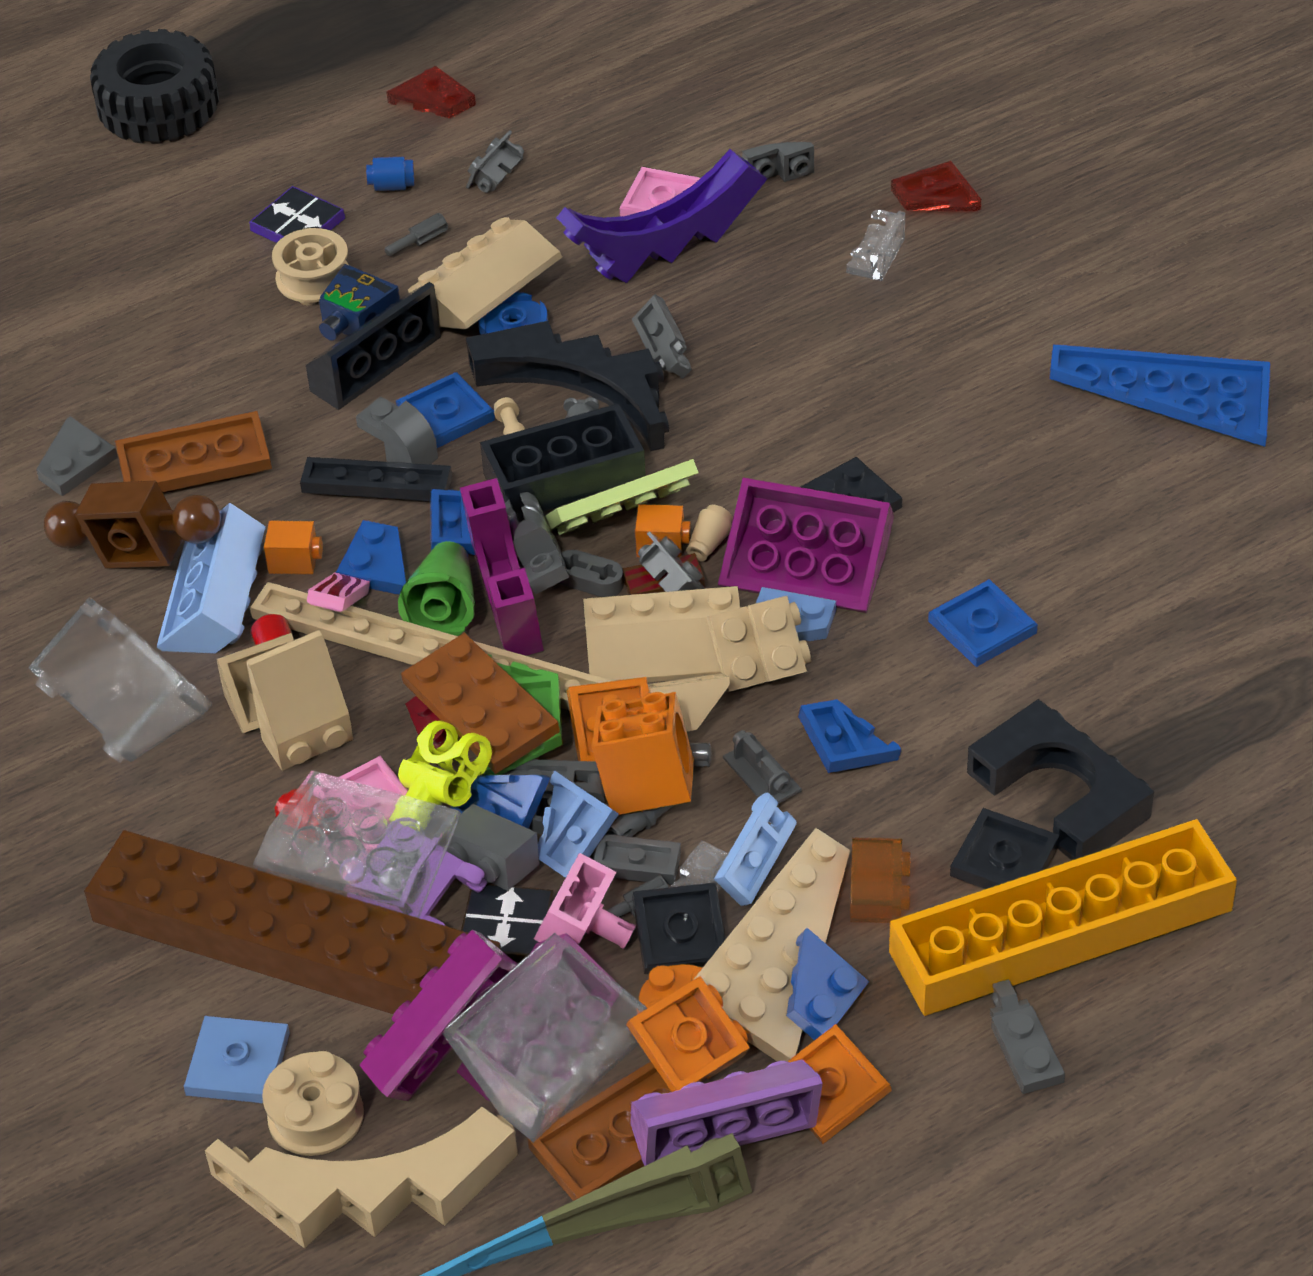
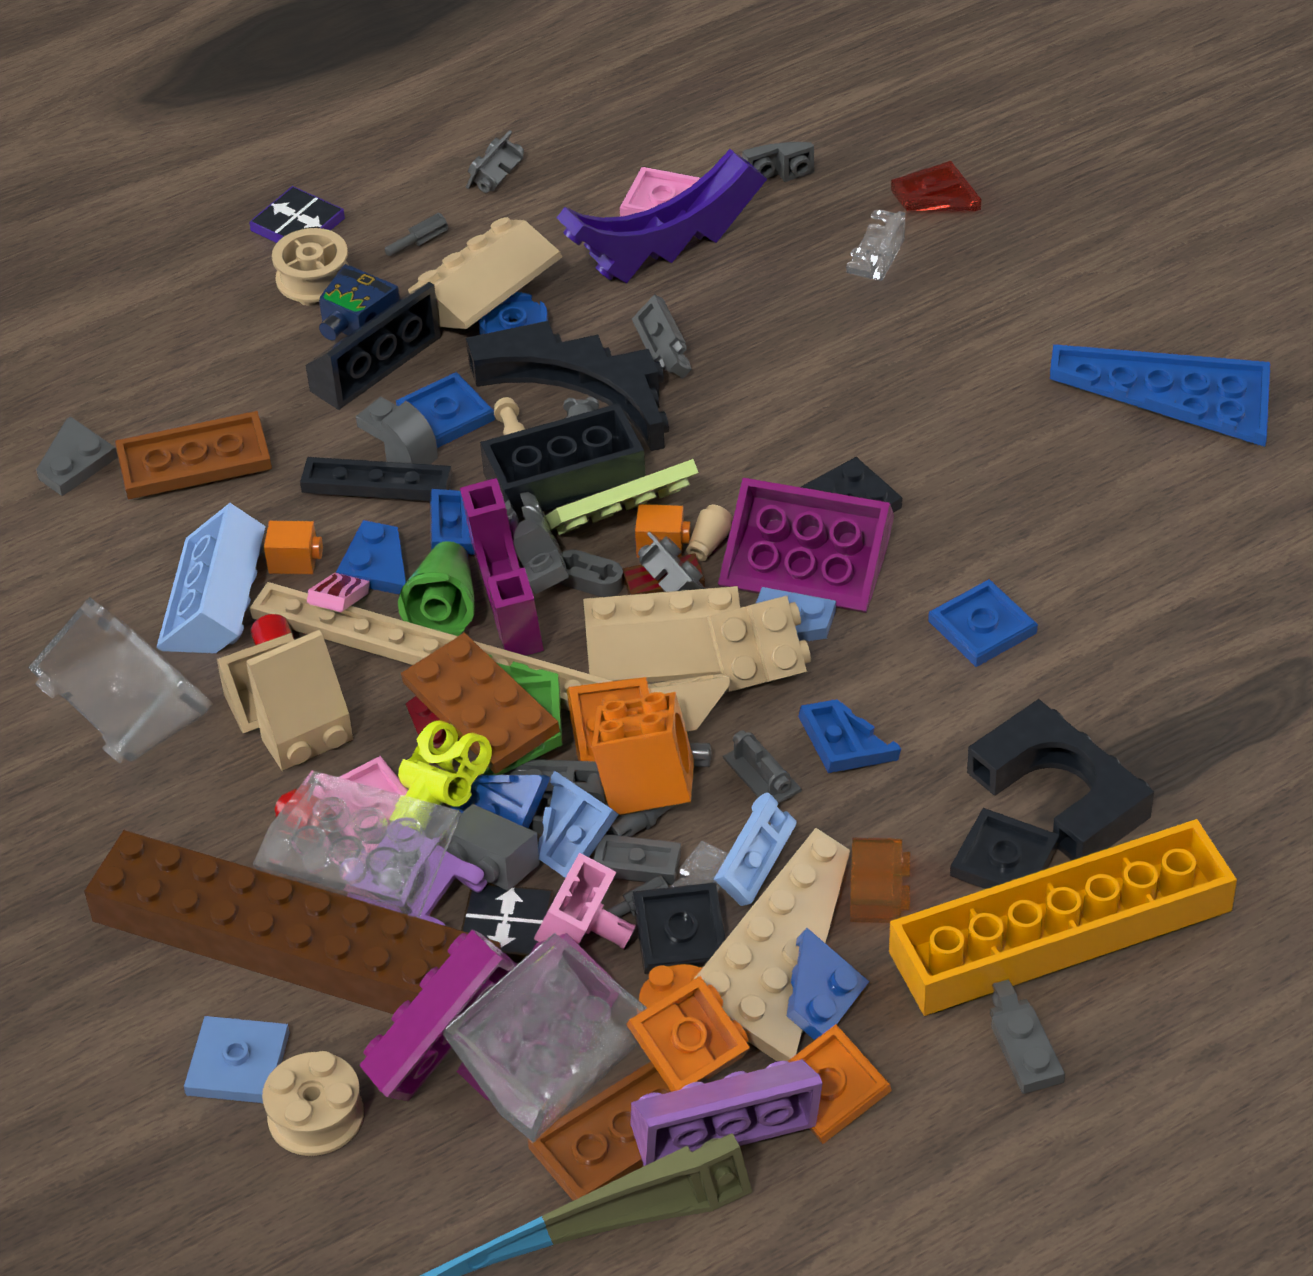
reddish brown brick [44,480,221,568] -> none
black tyre [90,29,219,144] -> none
tan arch [205,1107,518,1248] -> none
blue brick [366,156,414,191] -> none
clear red wing [386,66,476,119] -> none

